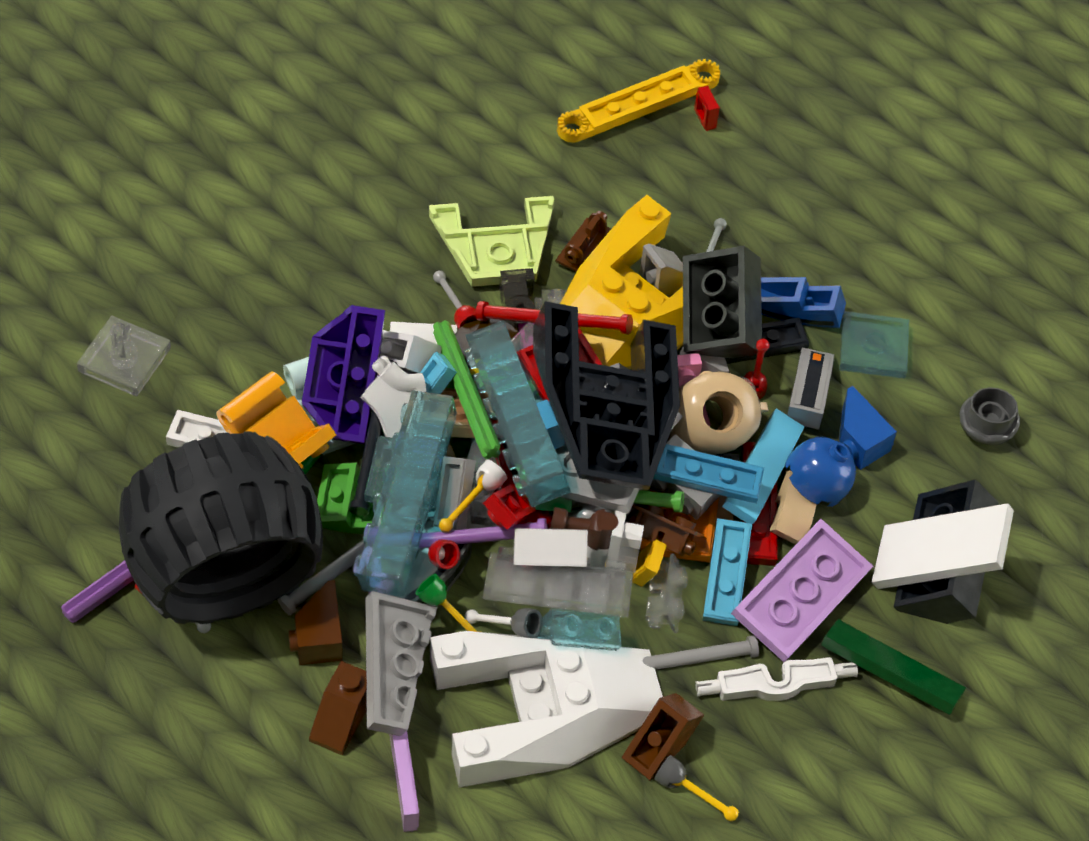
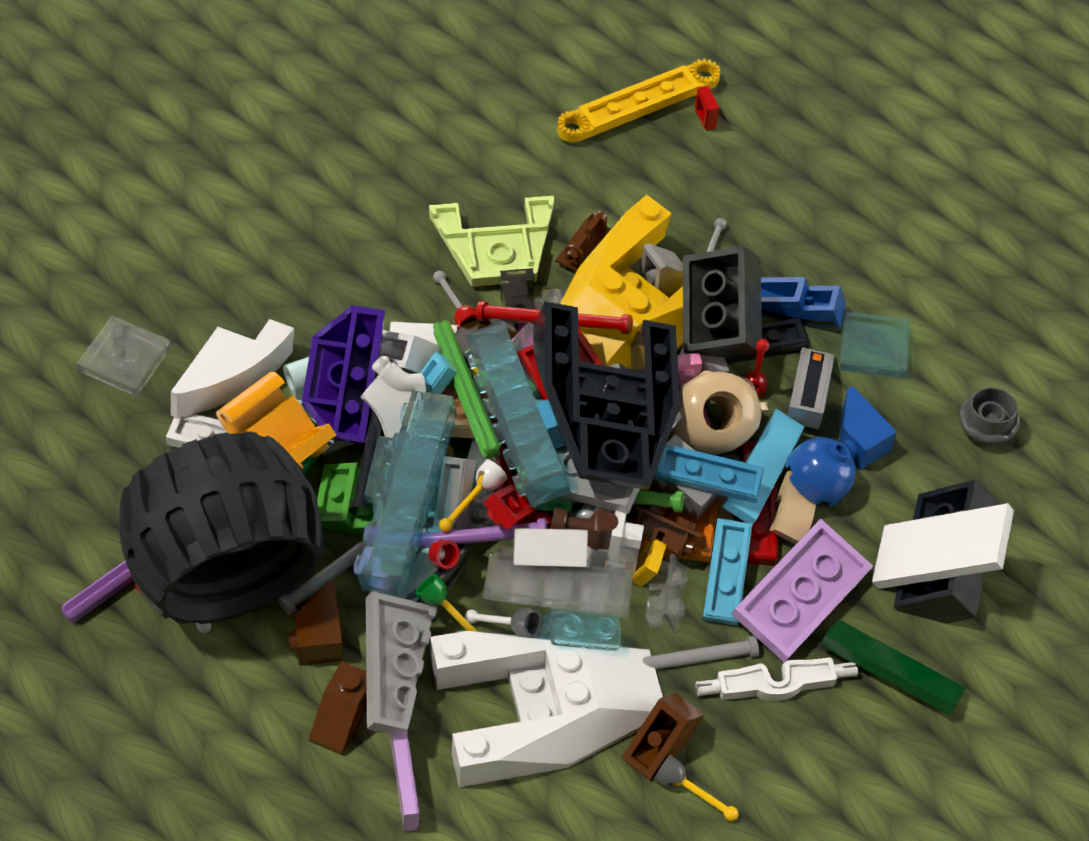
none -> white slope [171,319,294,418]

